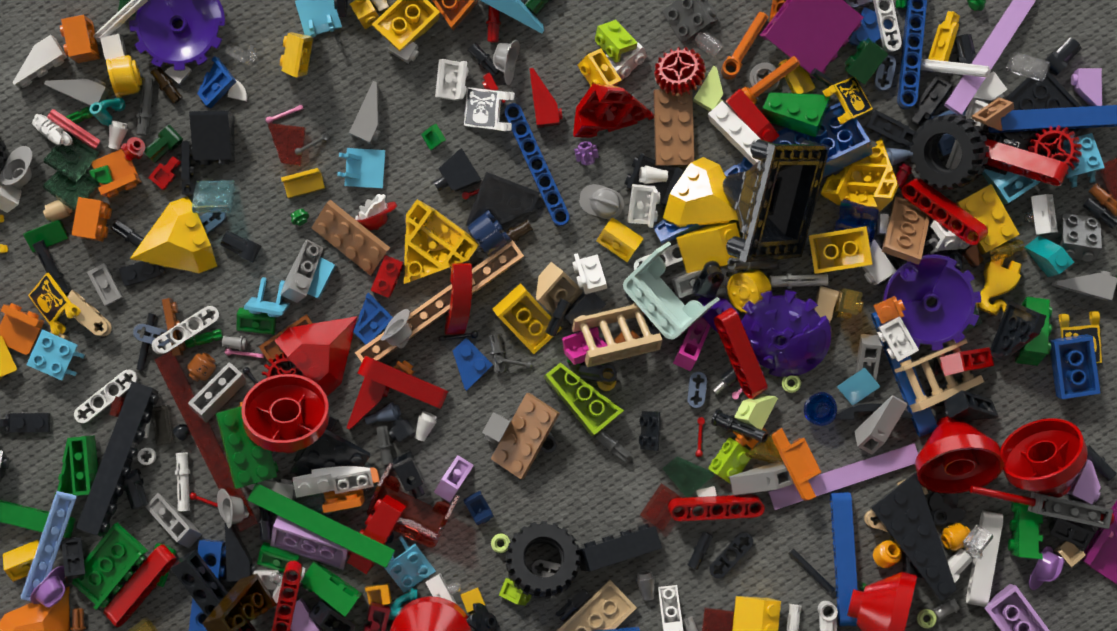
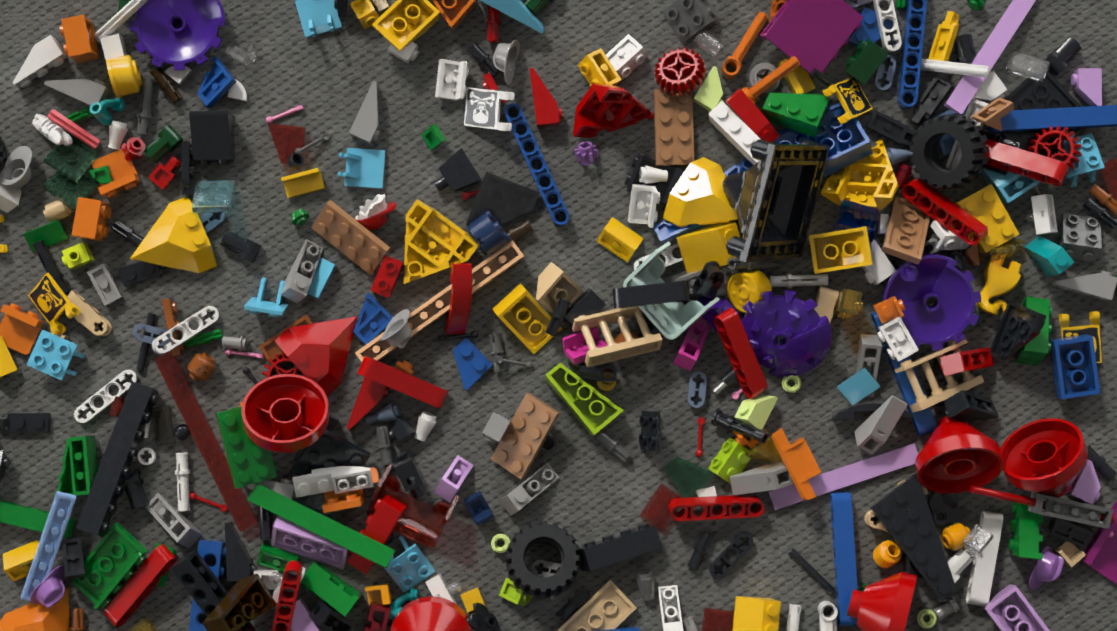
light grey brick [188,362,247,423] -> none
light grey piece [217,489,249,528] -> none
green slope [236,308,277,335] -> none
yellow slope [280,32,314,77] -> none
white bracket [572,253,607,294] -> none
light grey piece [579,184,624,220] -> none
lime bracket [595,20,638,63] -> none
clear blue helmet [804,392,837,426] -> none
none -> neon yellow brick [62,242,95,270]
none -> black hinge [287,152,304,170]
none -> light grey slope [499,463,560,516]
none -> black beam [612,280,691,309]

